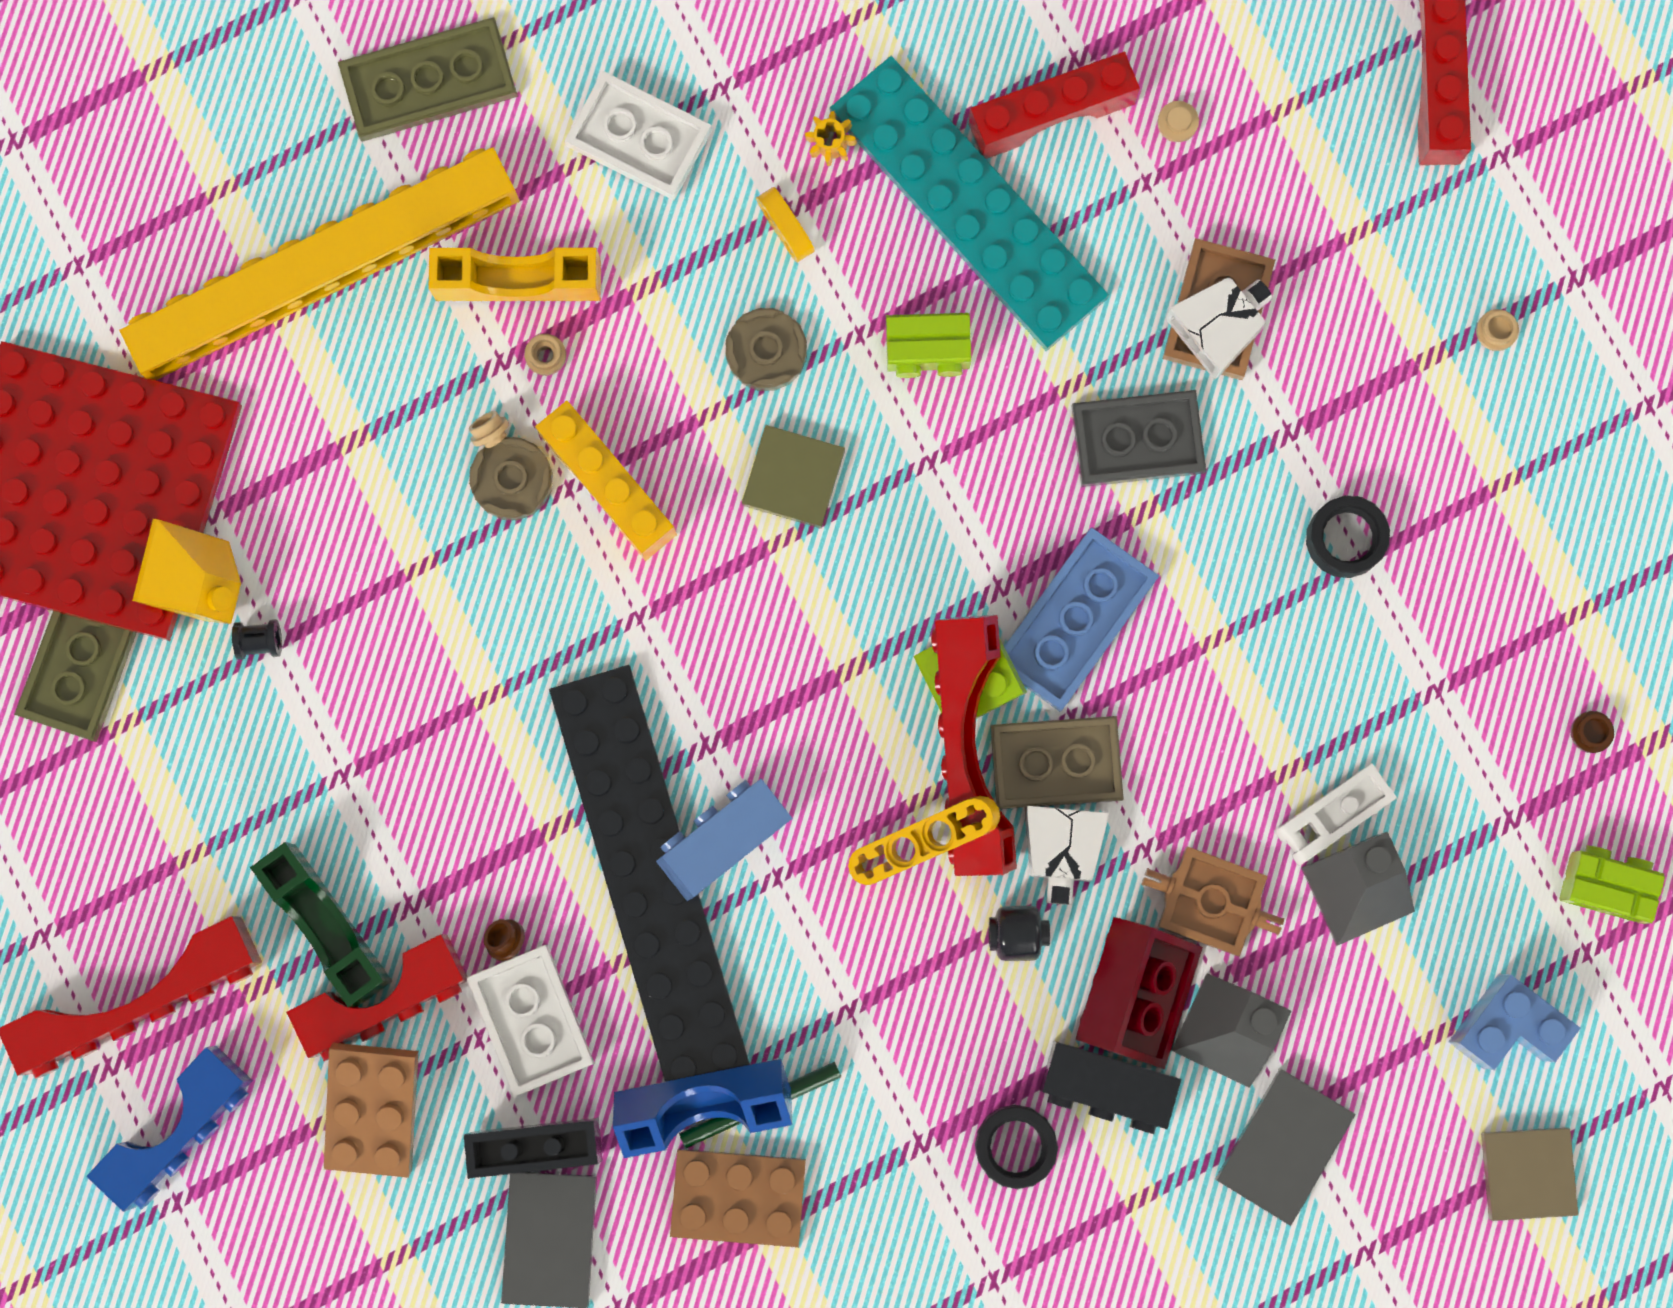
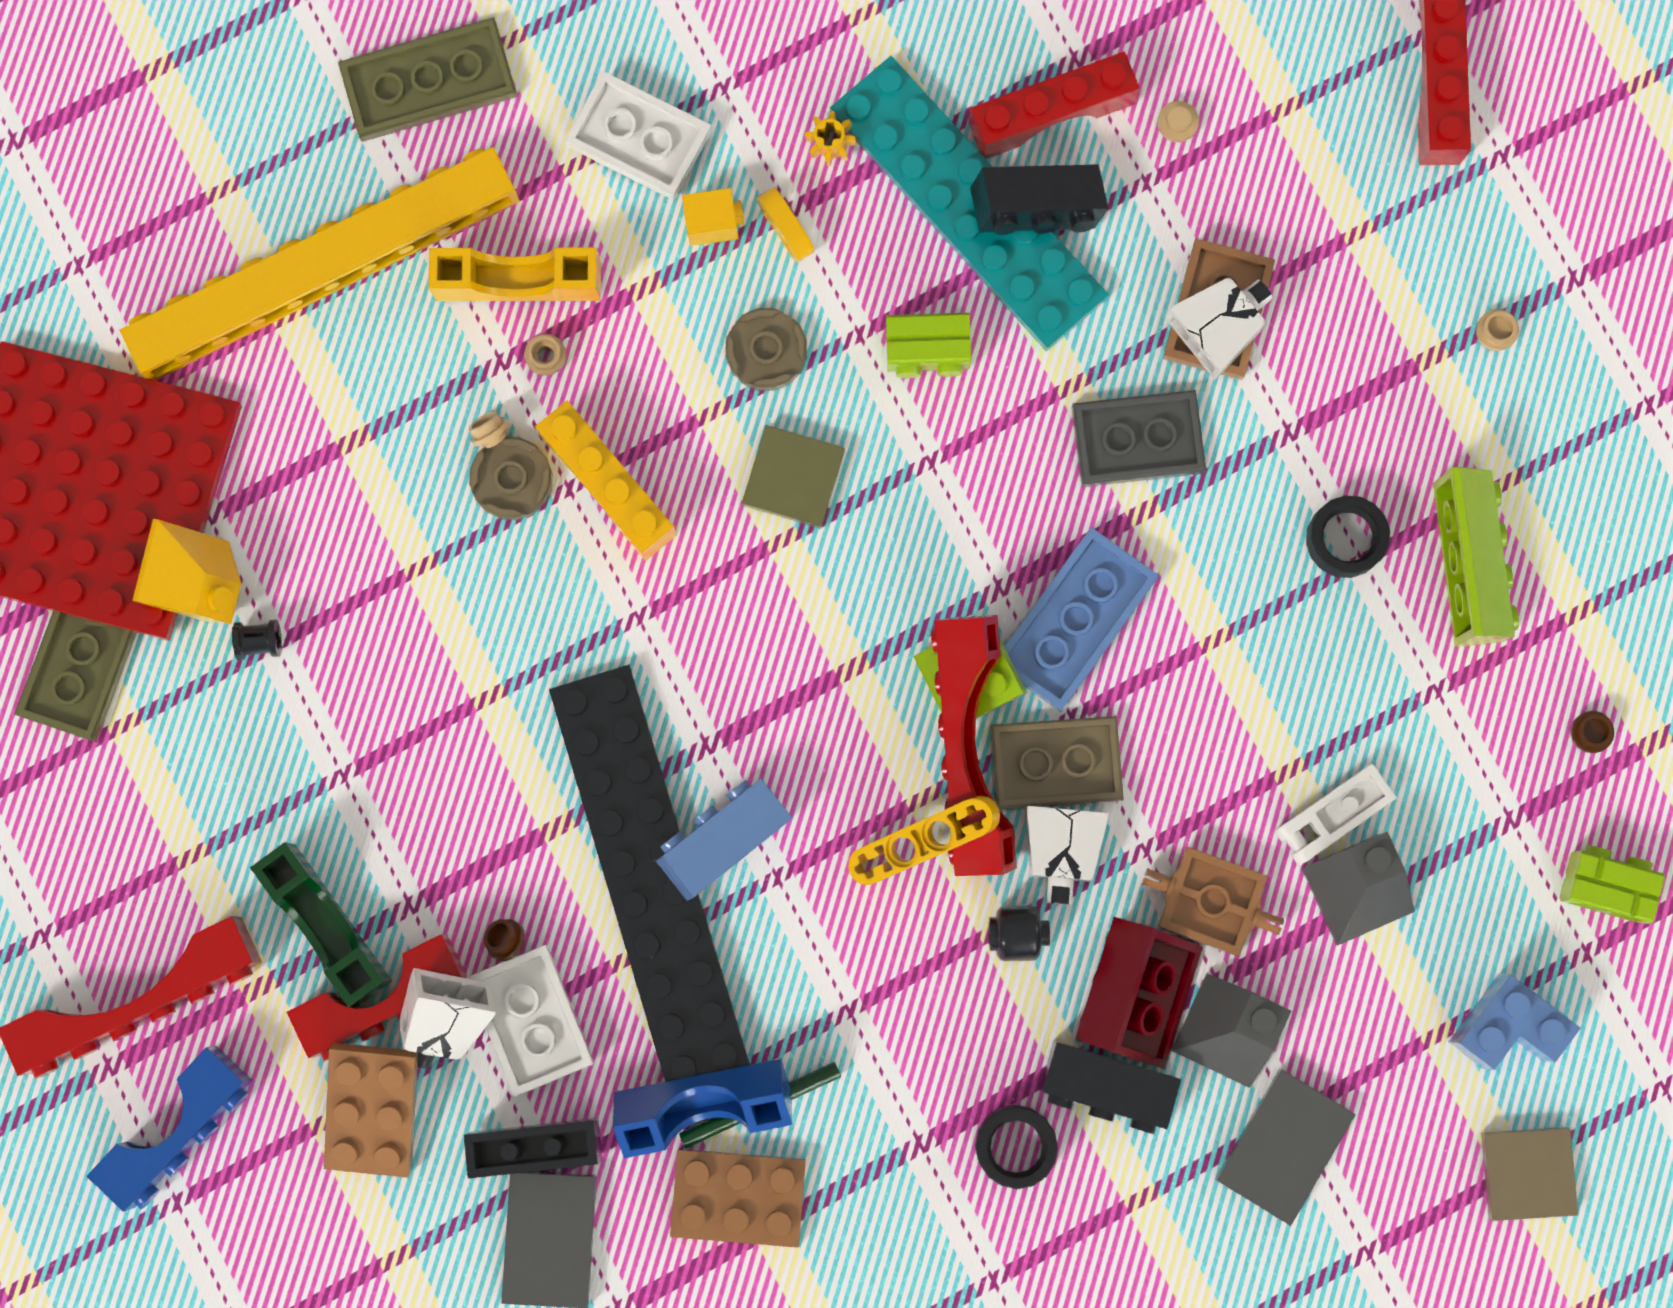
none -> white torso [400,968,496,1068]
none -> yellow brick [682,188,745,246]
none -> black brick [970,164,1109,235]
none -> lime slope [1433,467,1519,647]

